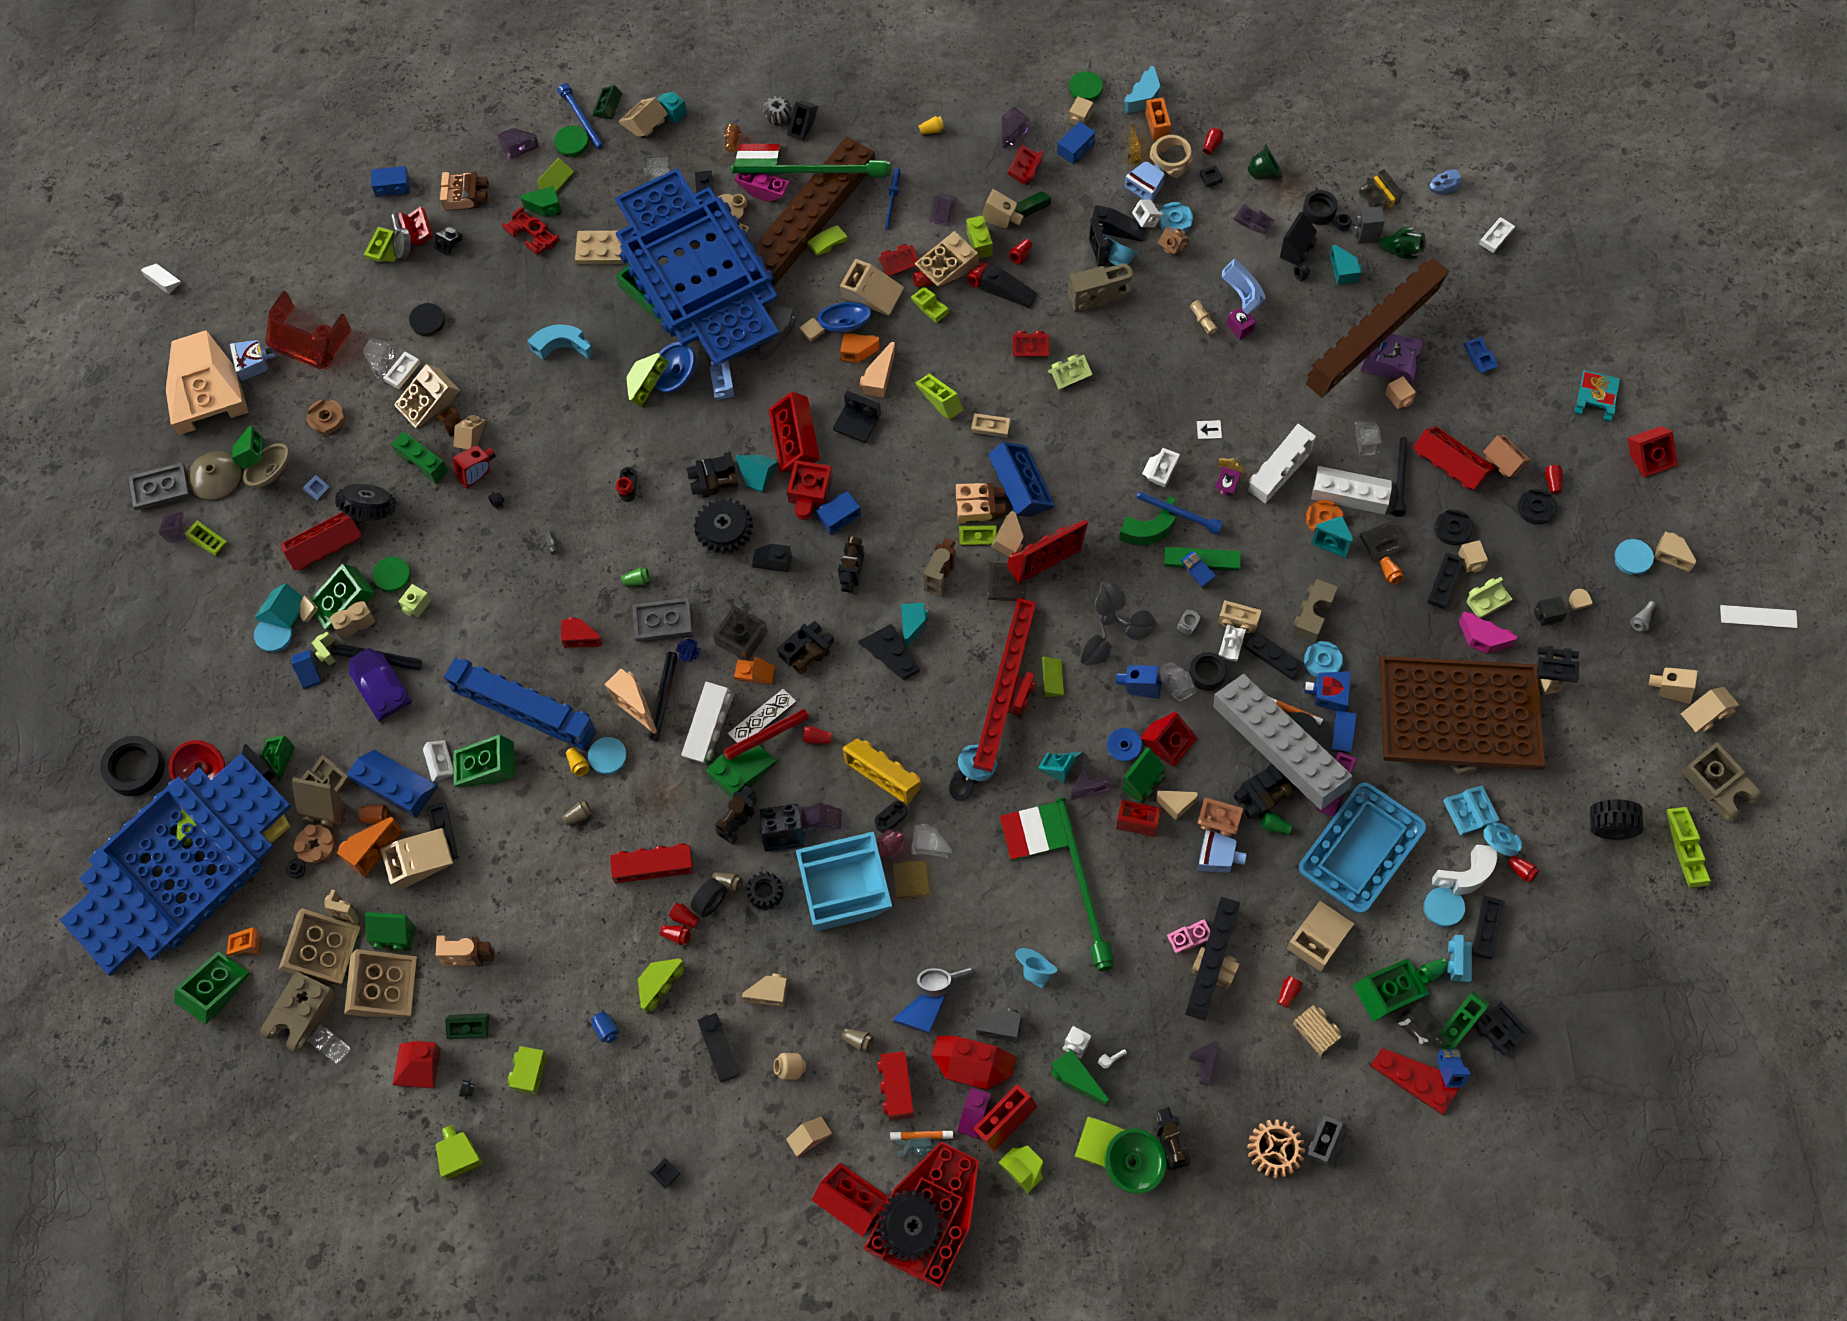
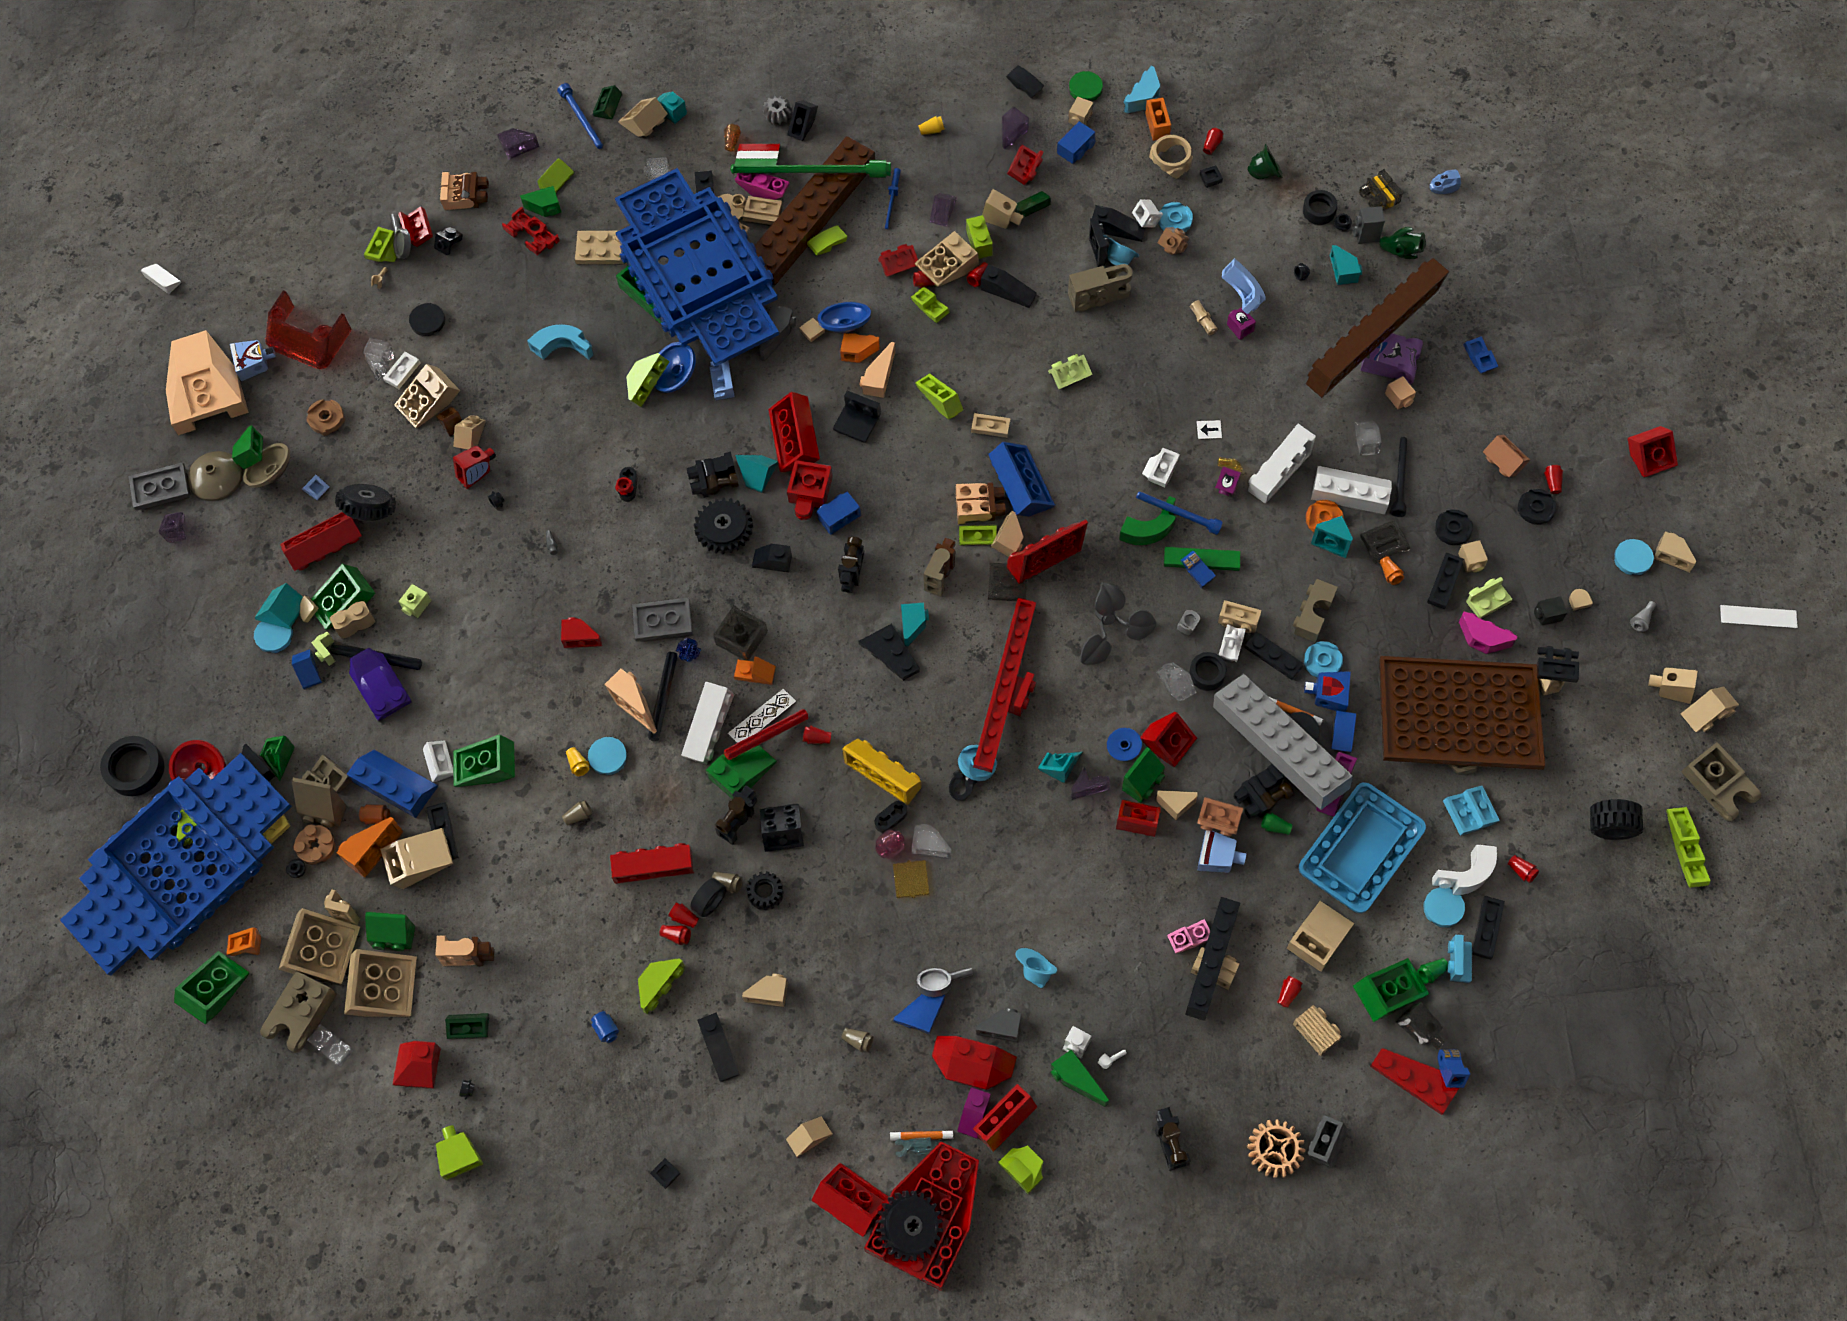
lime slope [185,520,227,556] -> none
blue brick [371,166,410,197] -> none
green tile [372,557,411,593] -> none
green arch [391,431,448,484] -> none
blue brick [444,658,596,751] -> none
lime brick [508,1046,547,1095] -> none
green tile [554,126,589,157] -> none
bright green cone [621,567,651,586] -> none
tan head [774,1053,806,1080] -> none
black hips [777,621,835,675] -> none
medium azure slope [796,832,892,932] -> none
slope [802,803,842,829] -> none
tan slope [840,259,904,316] -> none
red brick [877,1051,914,1120] -> none
flag [1000,797,1114,972] -> none
red cone [1009,239,1033,264] -> none
red bracket [1012,331,1049,357] -> none
lime slope [1042,657,1064,697] -> none
lime slope [1074,1117,1124,1169] -> none
green dish [1104,1128,1166,1194] -> none
blue torso [1115,665,1162,699] -> none
light blue torso [1124,162,1165,202] -> none
clear yellow slope [1128,125,1142,165] -> none
clear purple slope [1189,1040,1220,1086] -> none
clear purple slope [1233,204,1275,234] -> none
black slope [1280,211,1317,266] -> none
red slope [1413,425,1496,490] -> none
green slope [1433,990,1490,1049] -> none
black plate [1474,1001,1530,1056] -> none
white plate [1479,217,1515,253] -> none
medium azure tile [1483,822,1522,856] -> none
flag [1574,370,1620,422] -> none
none -> tan hand [371,267,388,289]
none -> tan plate [742,196,783,225]
none -> black slope [1006,65,1044,99]

